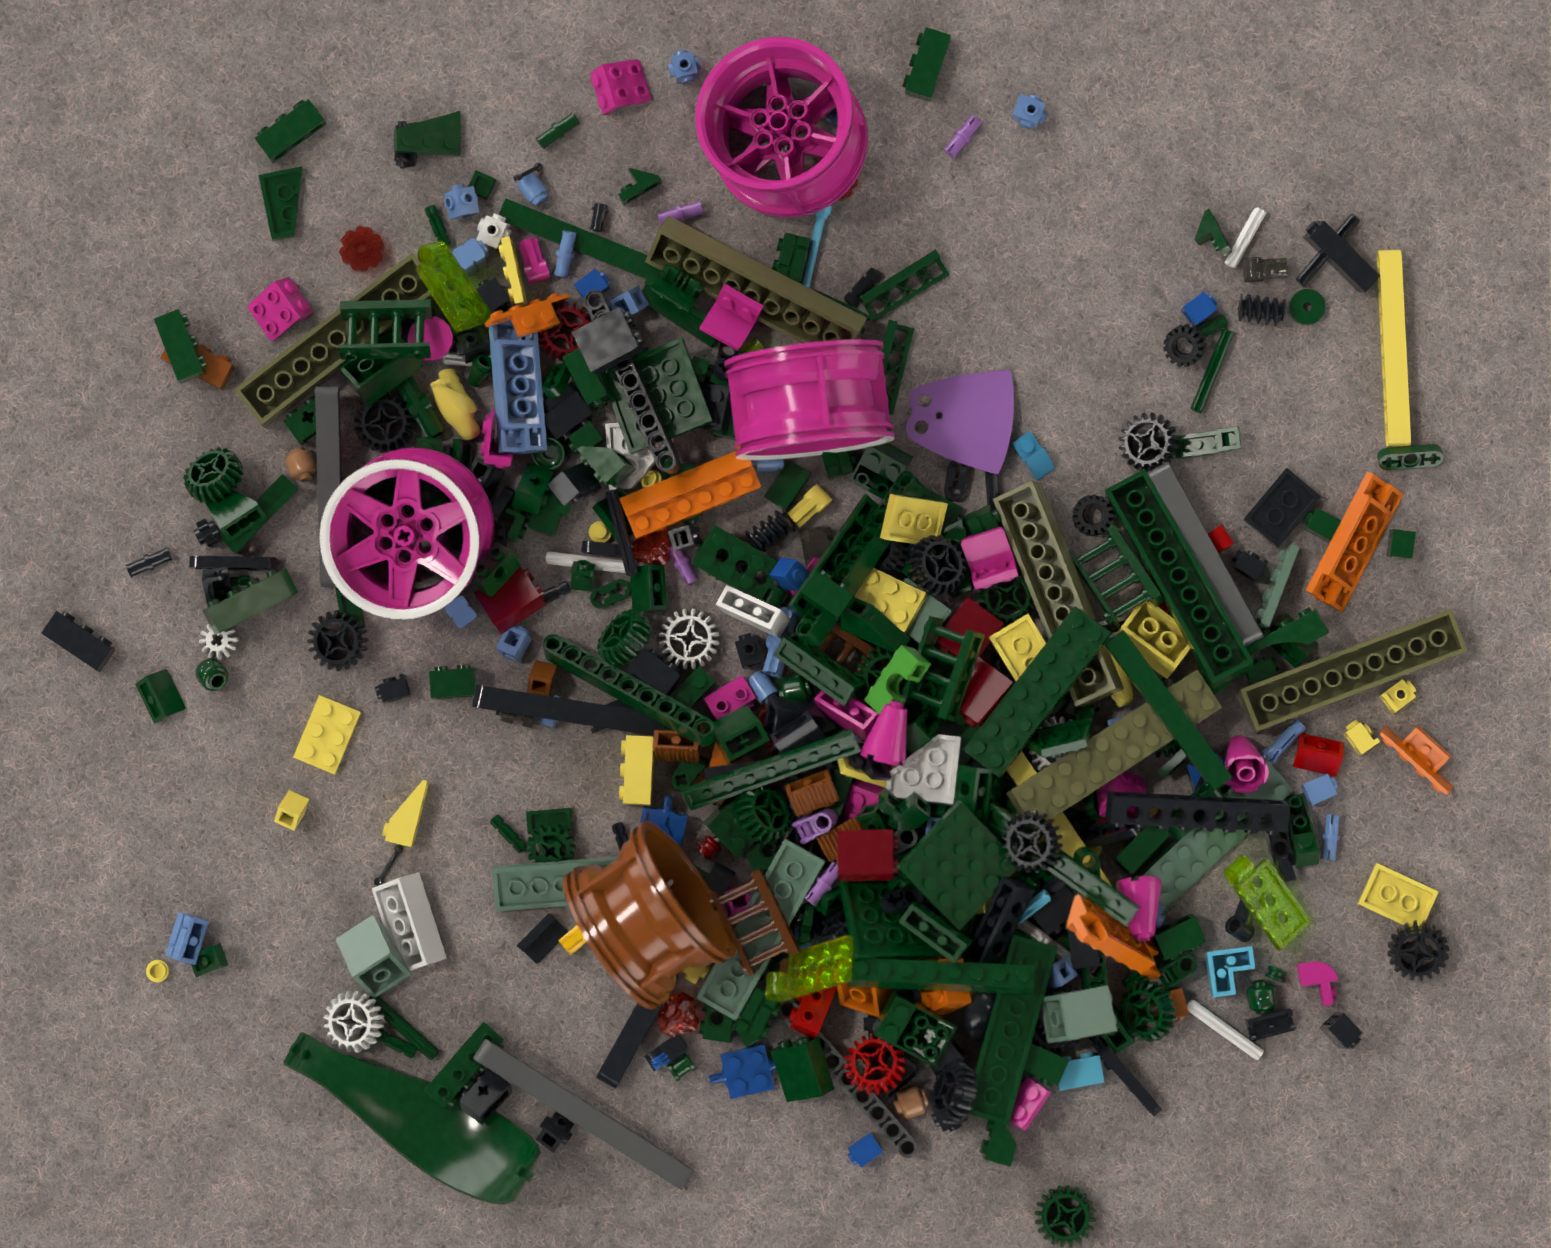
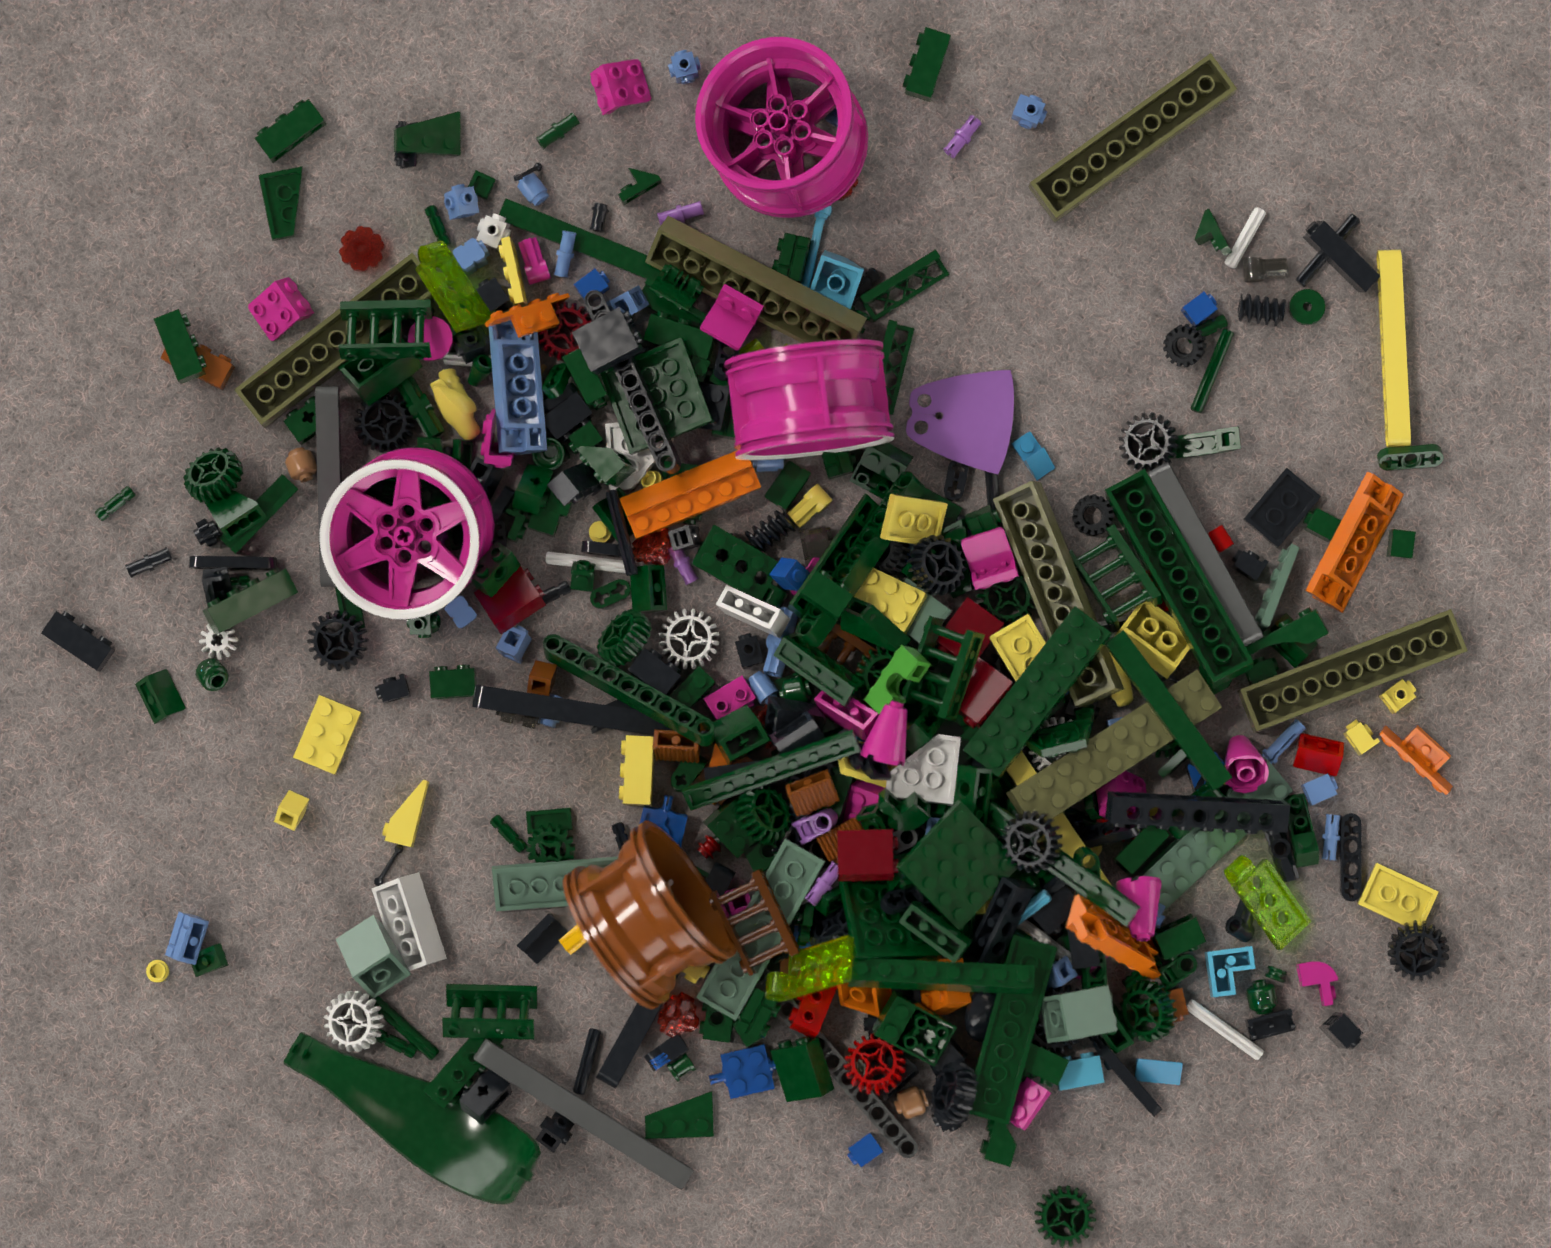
none -> dark green axle [95,486,135,521]
none -> dark green brick [406,611,441,638]
none -> dark green fence [442,984,538,1040]
none -> black axle [573,1028,601,1095]
none -> dark green brick [643,311,716,360]
none -> dark green wing [645,1091,714,1139]
none -> medium azure slope [810,250,864,309]
none -> olive brick [1028,53,1237,223]
none -> dark azure slope [1135,1058,1183,1085]
none -> black beam [1340,813,1362,902]

